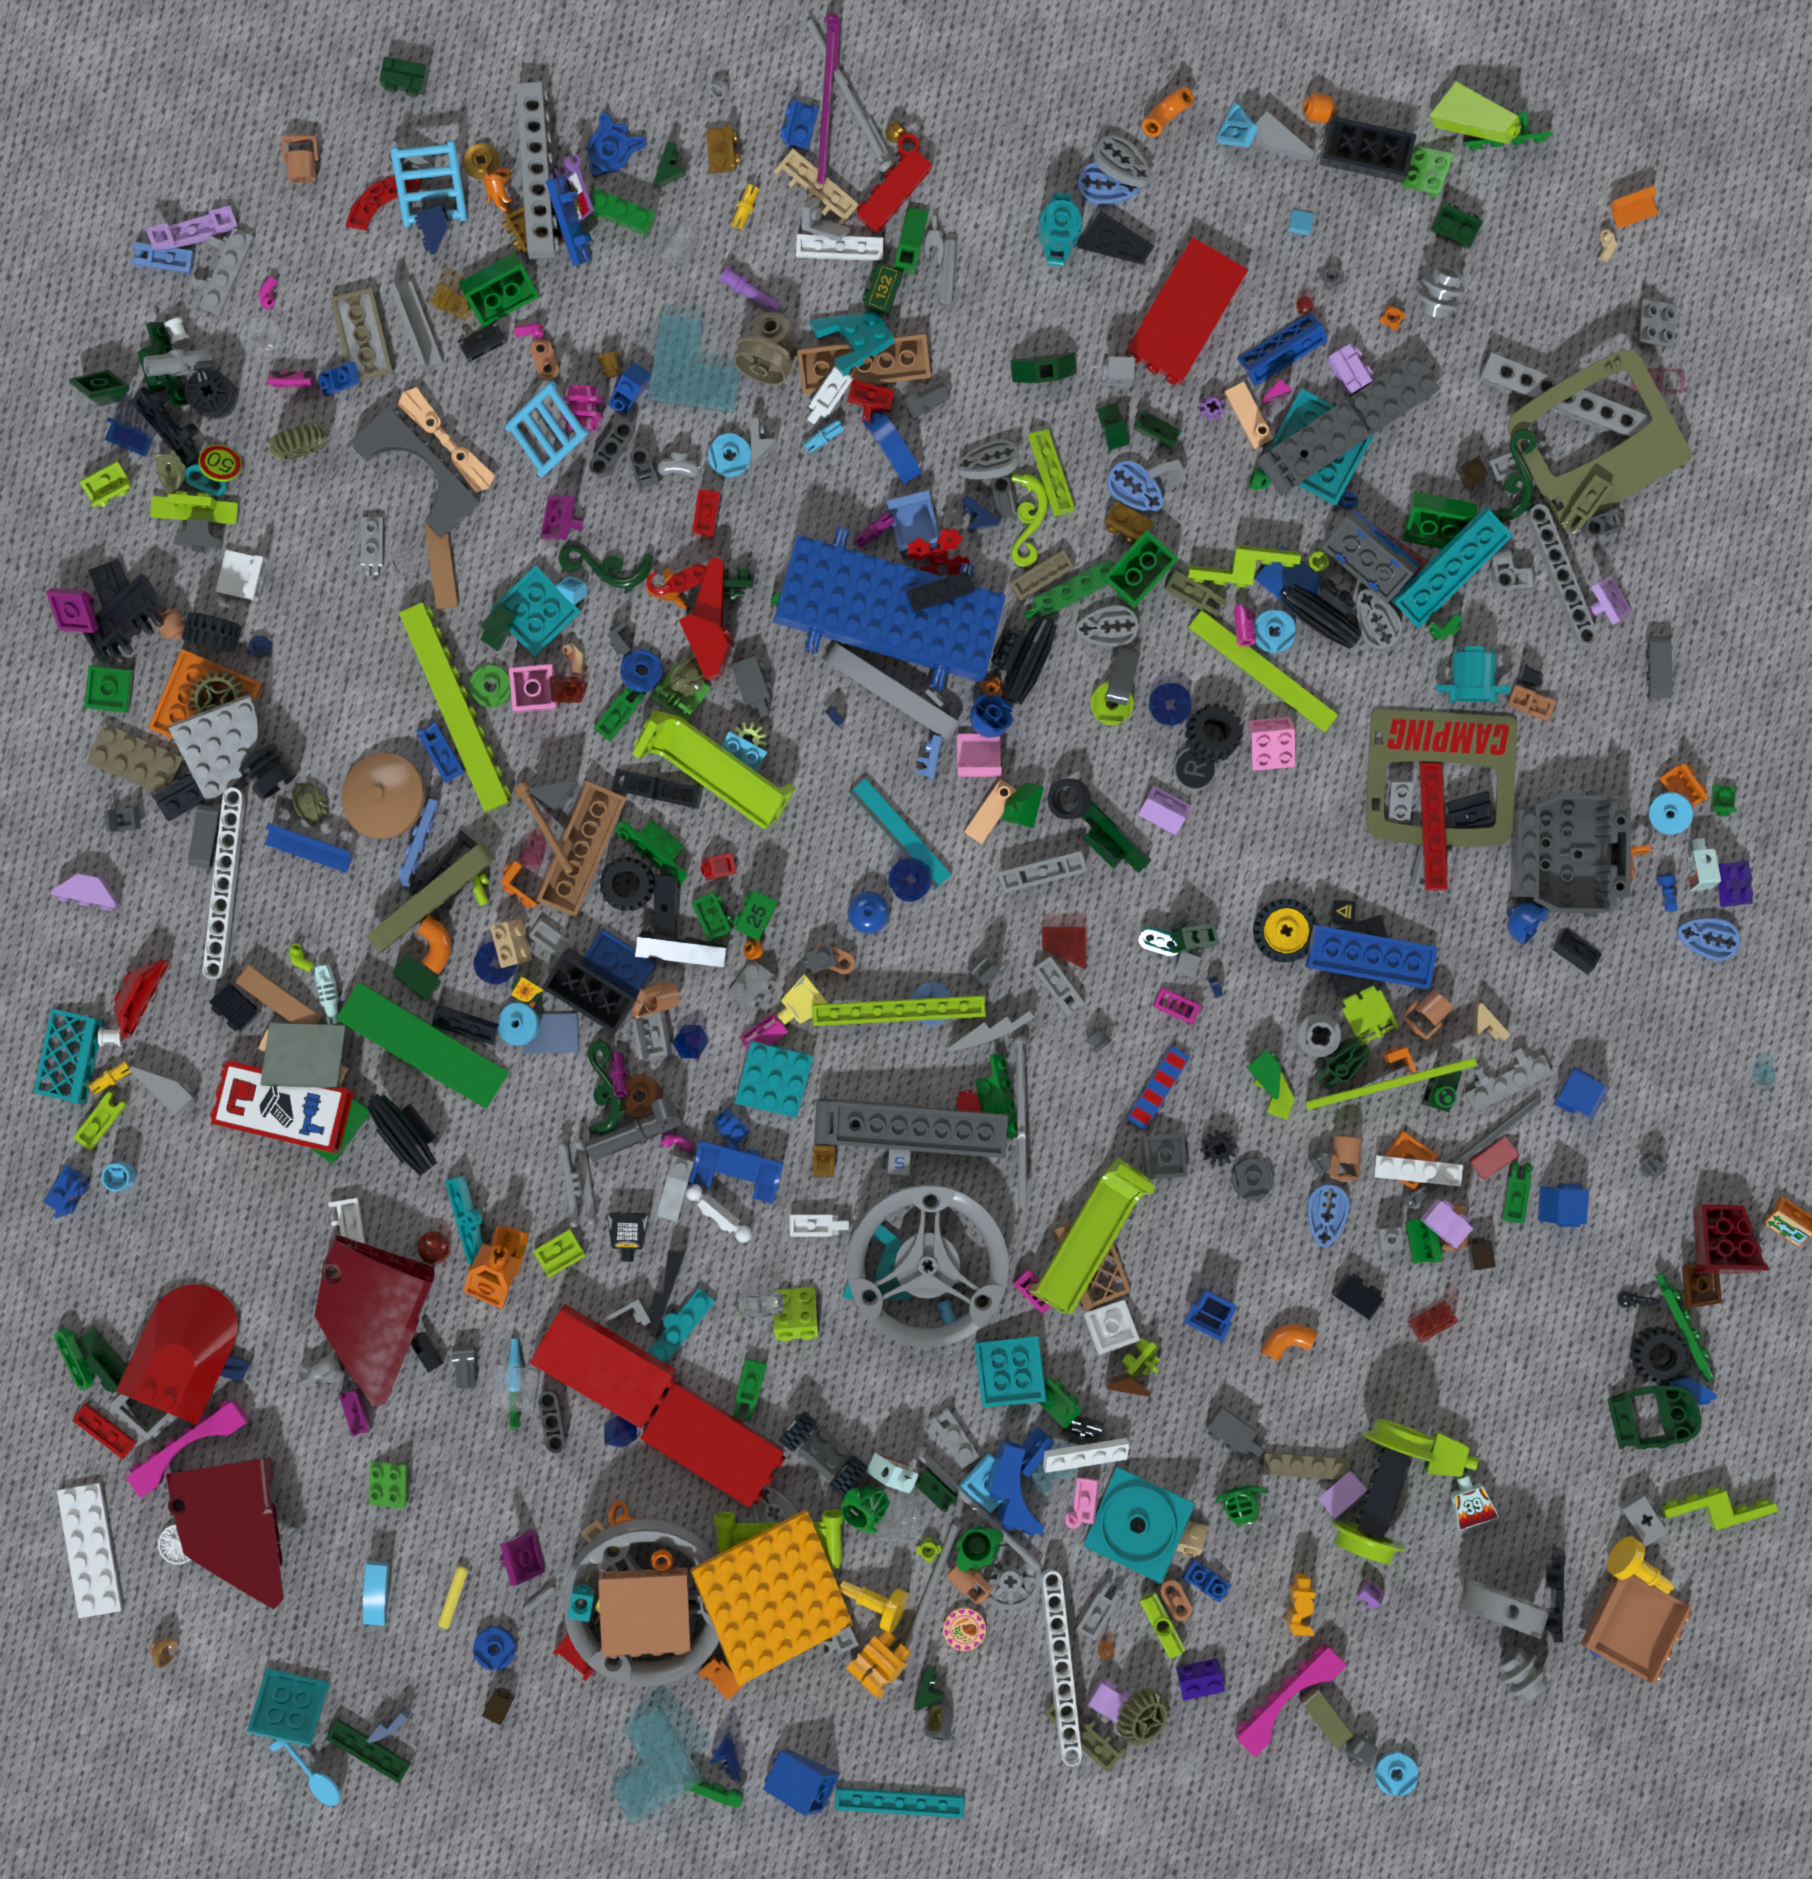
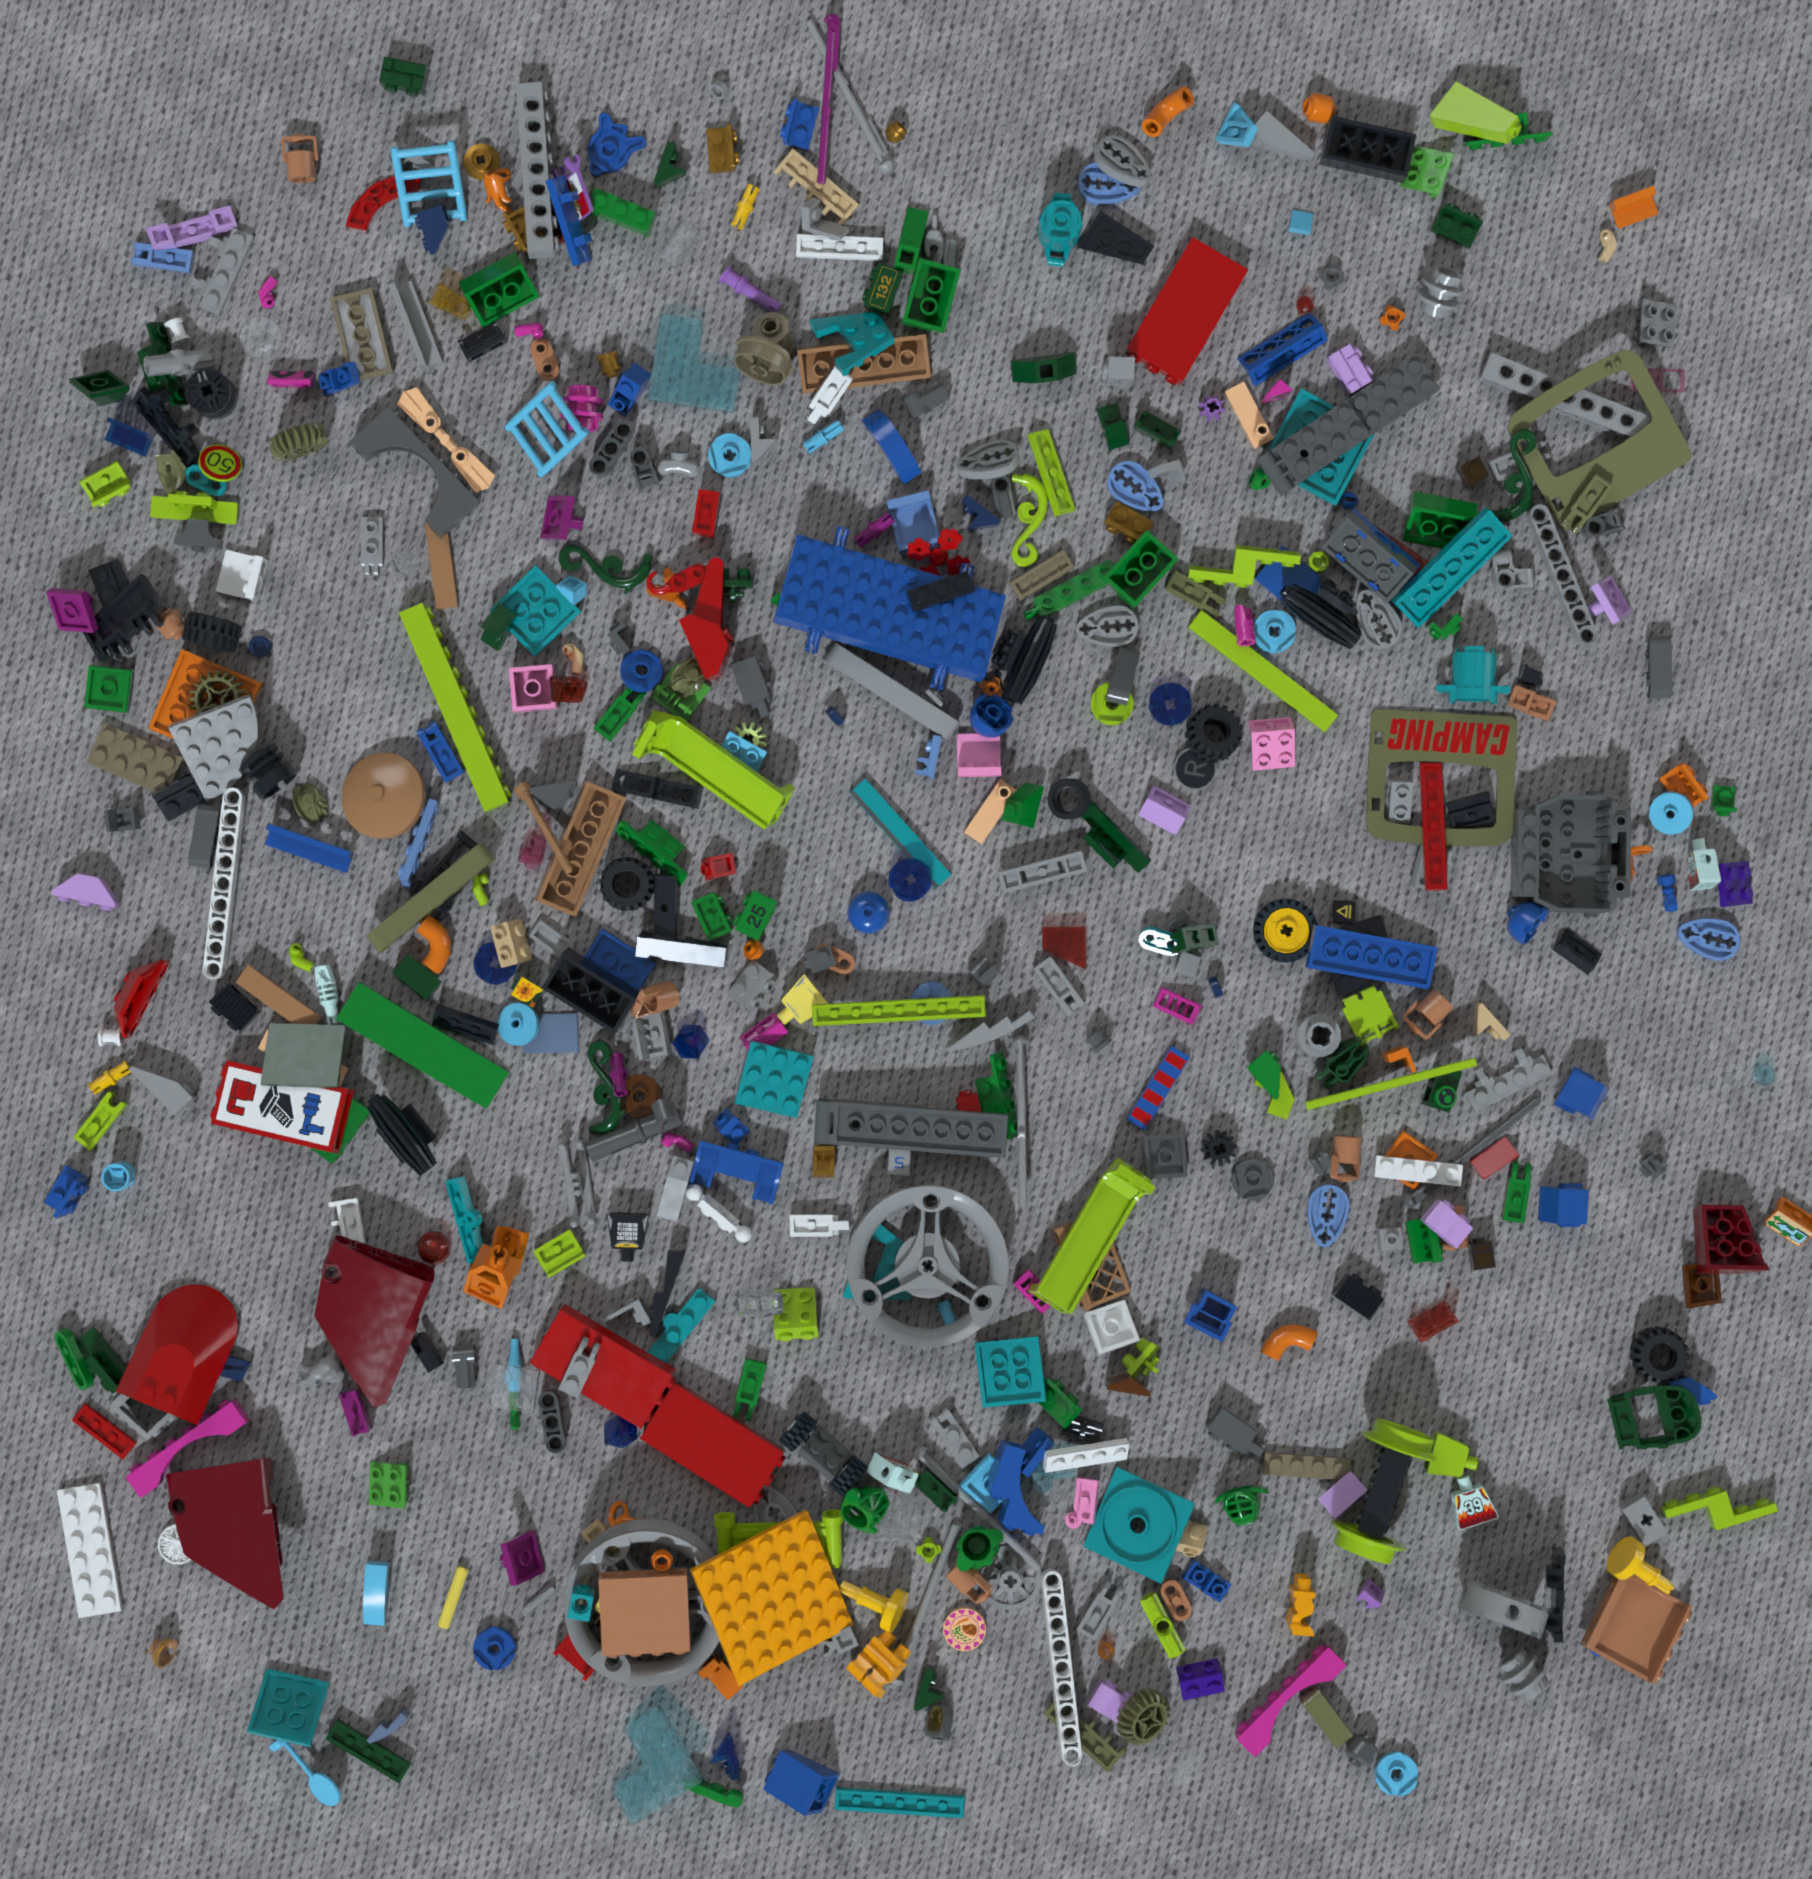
teal fence [34,1008,104,1104] -> none
bright green tile [469,665,511,708] -> none
dark brown brick [482,1688,515,1726] -> none
orange bracket [500,861,539,908] -> none
red plate [847,379,894,422] -> none
red hinge [856,133,932,235] -> none
black bar [1617,1291,1660,1308] -> none
green plate [1655,1272,1714,1381] -> none
none -> light grey hinge [559,1336,601,1398]
none -> green slope [902,258,961,333]

